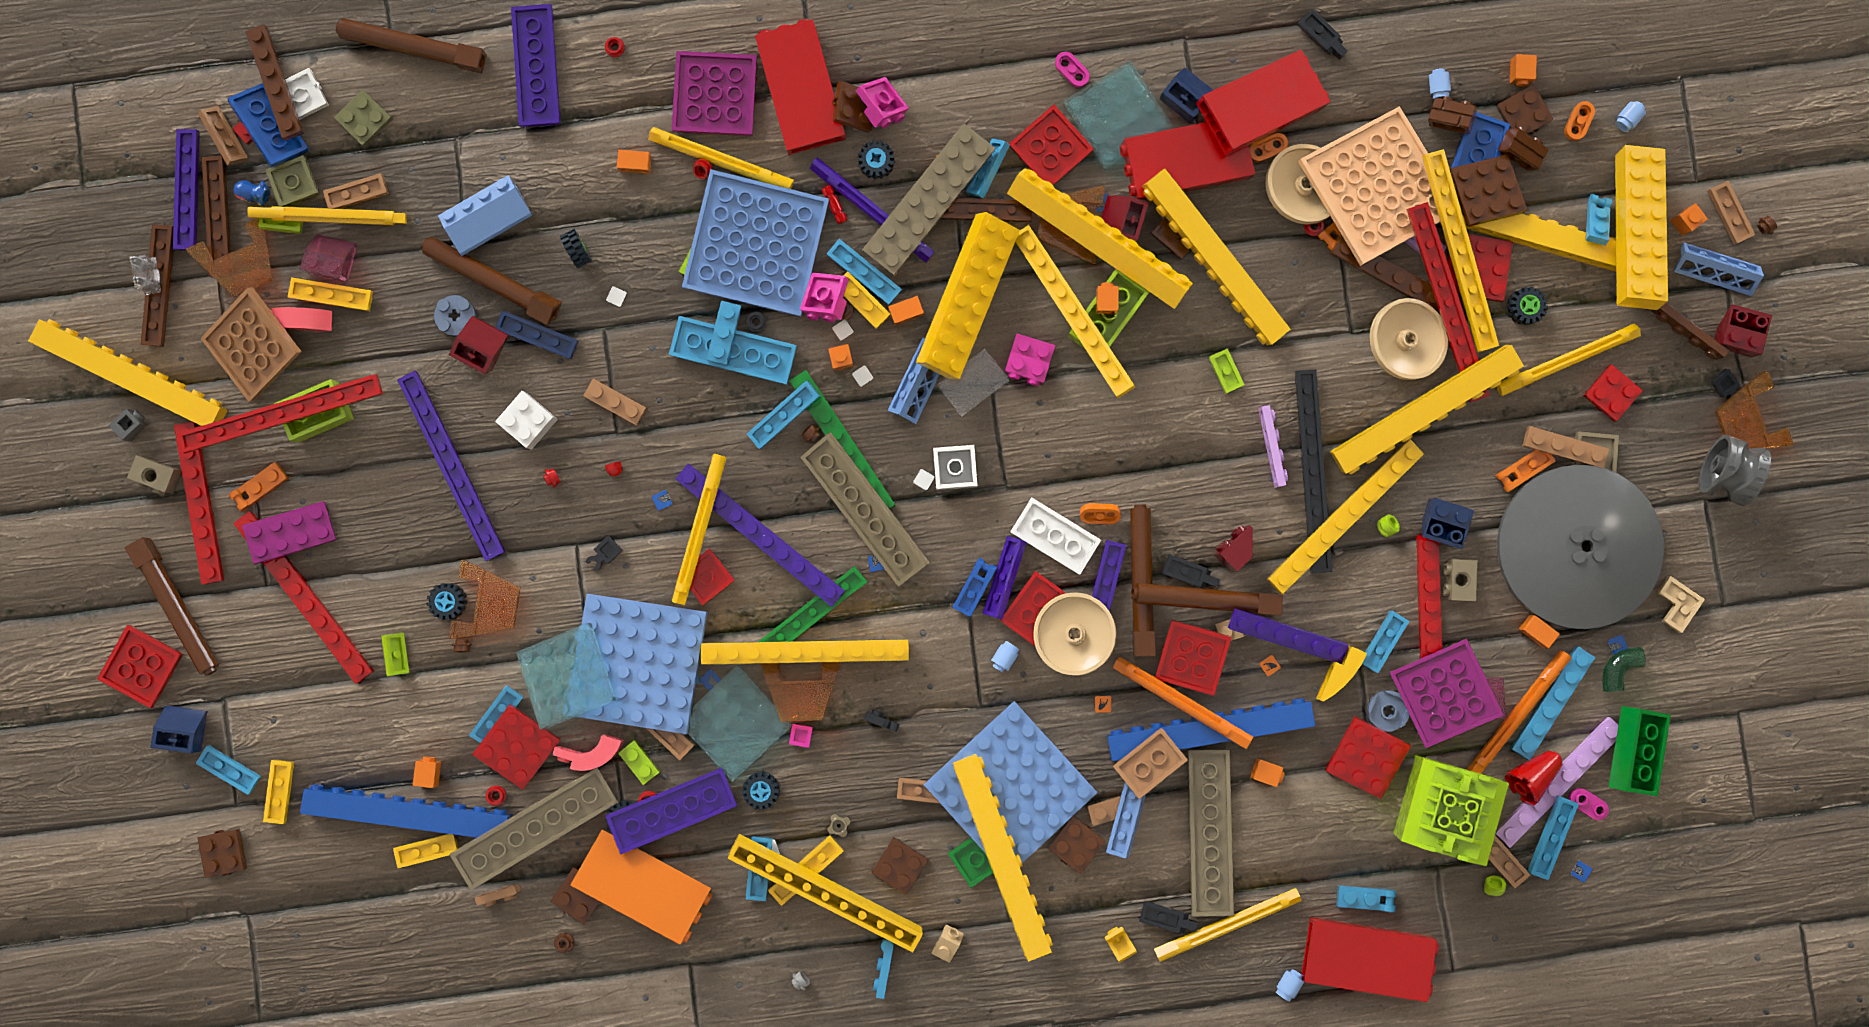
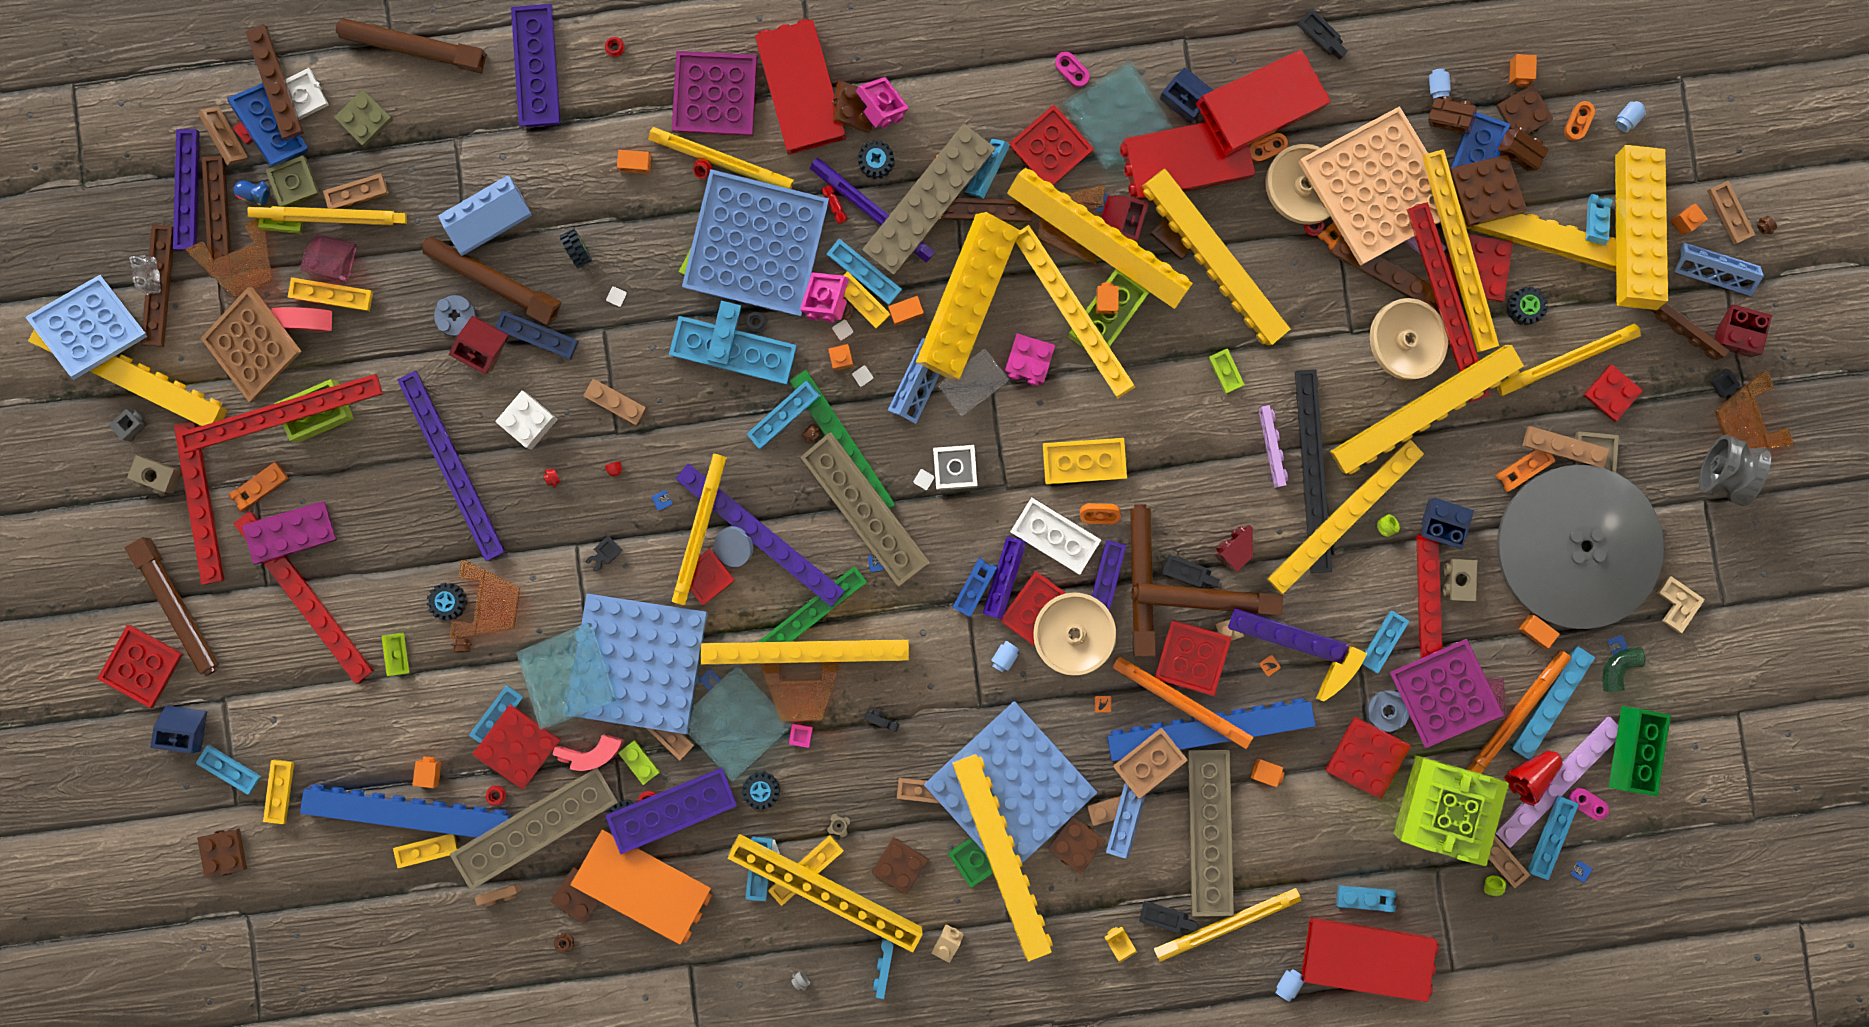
none -> light blue plate [26,275,147,380]
none -> sand blue tile [714,526,754,567]
none -> yellow plate [1042,438,1127,484]

